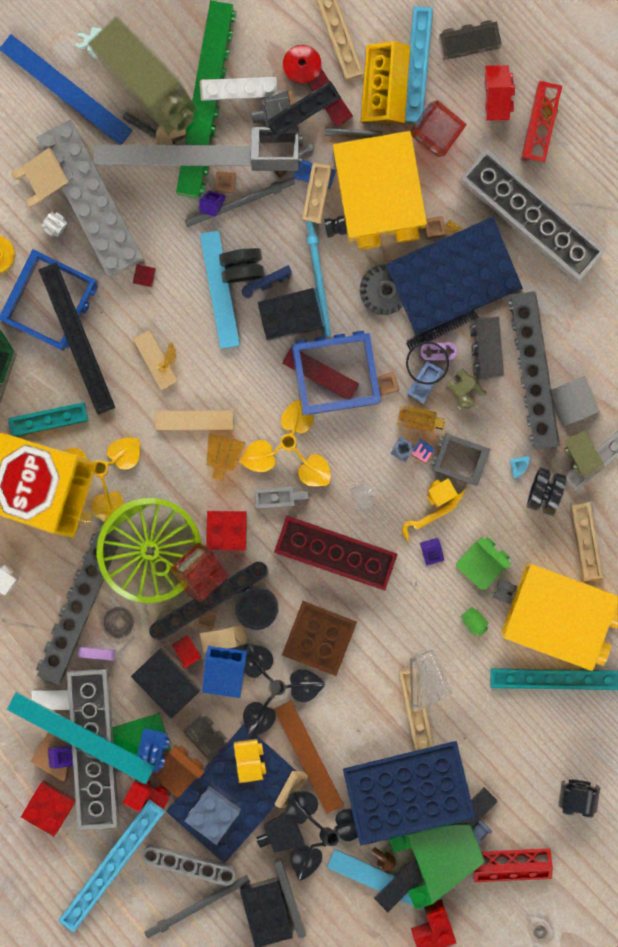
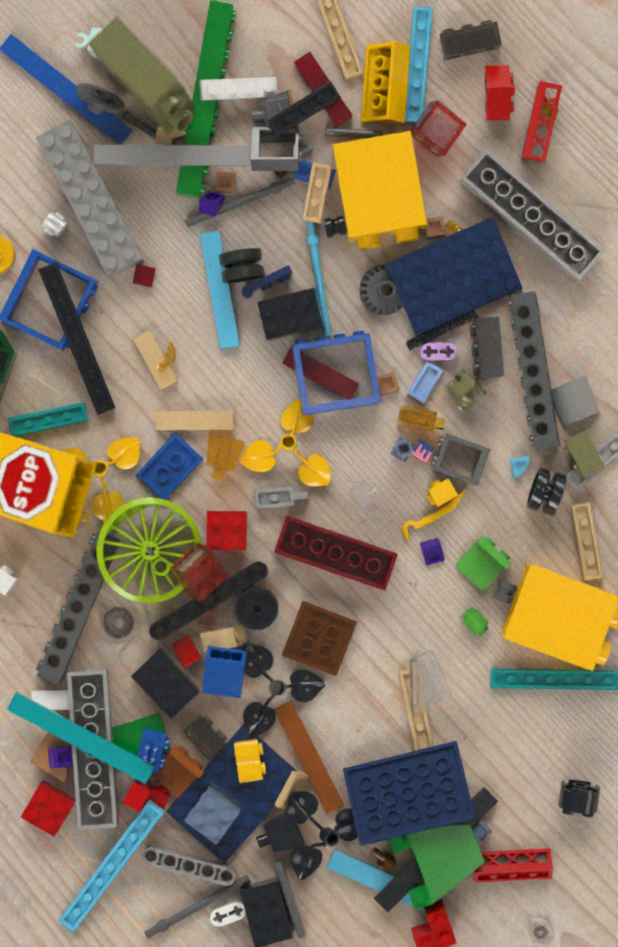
tan flag [11,148,68,207] -> none
lavender beam [78,646,116,661] -> none
red dish [283,45,322,84] -> none
black tyre [406,342,449,385] -> none
none -> dark grey gear [76,83,125,115]
none -> blue tile [136,433,204,500]
none -> white beam [210,901,246,927]

